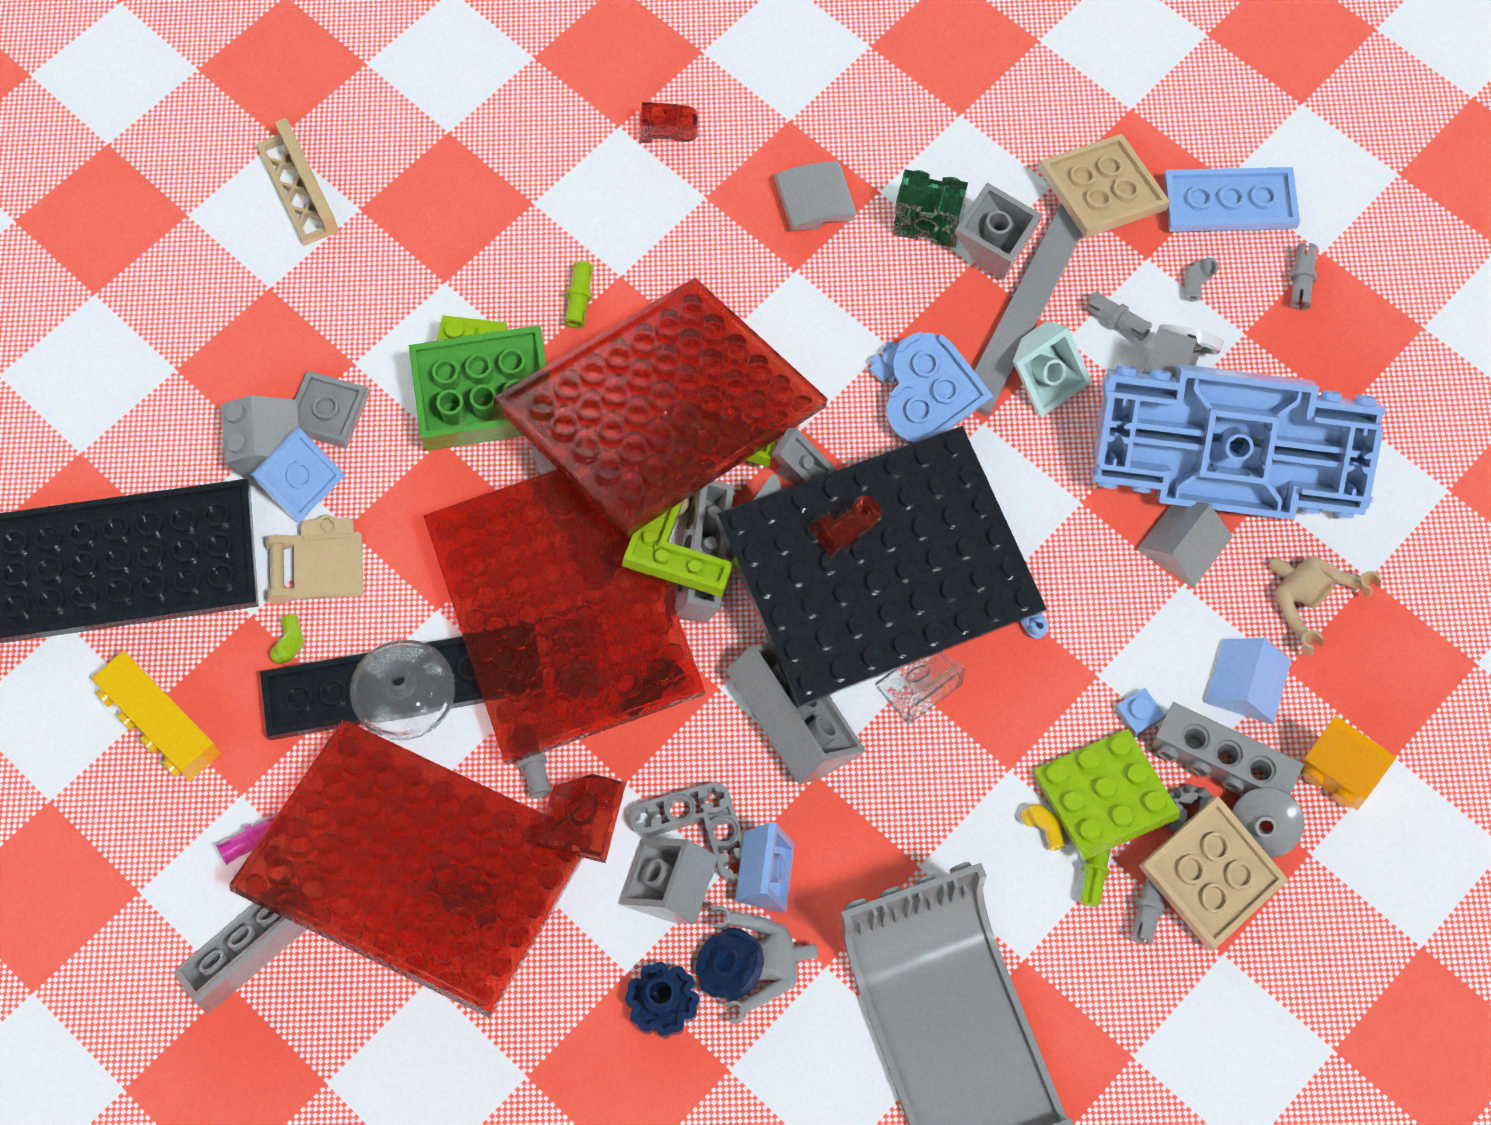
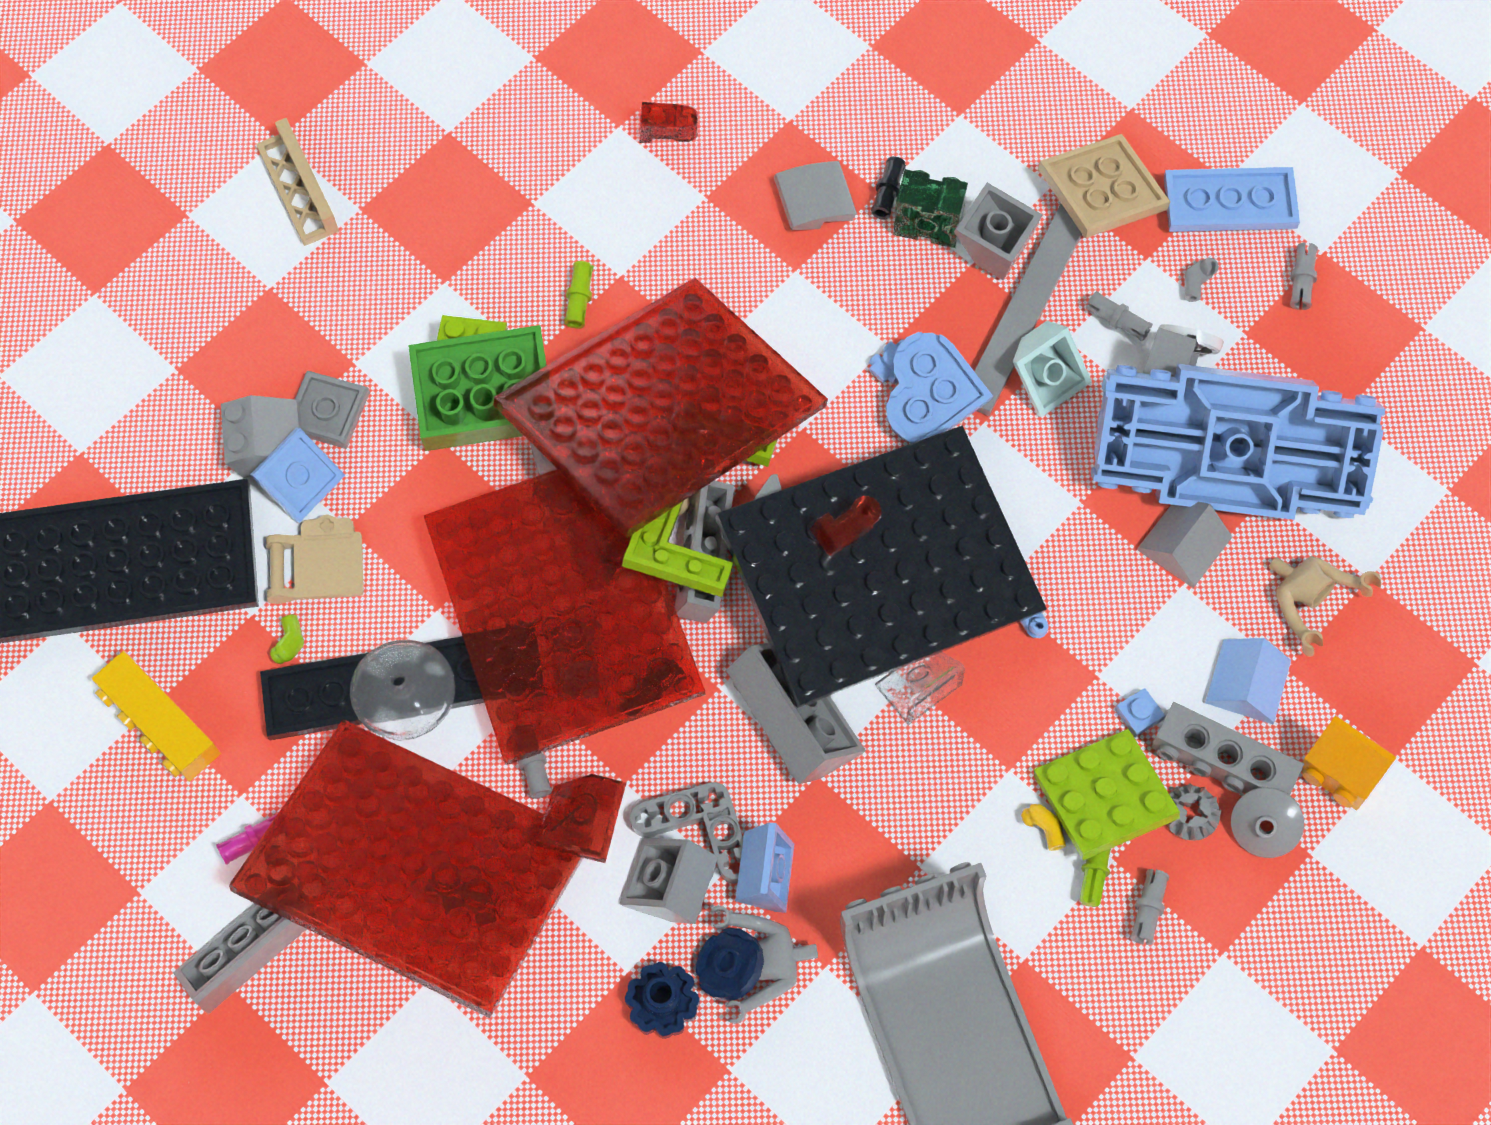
light grey slope [771,428,837,485] -> none
tan plate [1139,796,1289,951] -> none
none -> black pin [871,156,906,220]

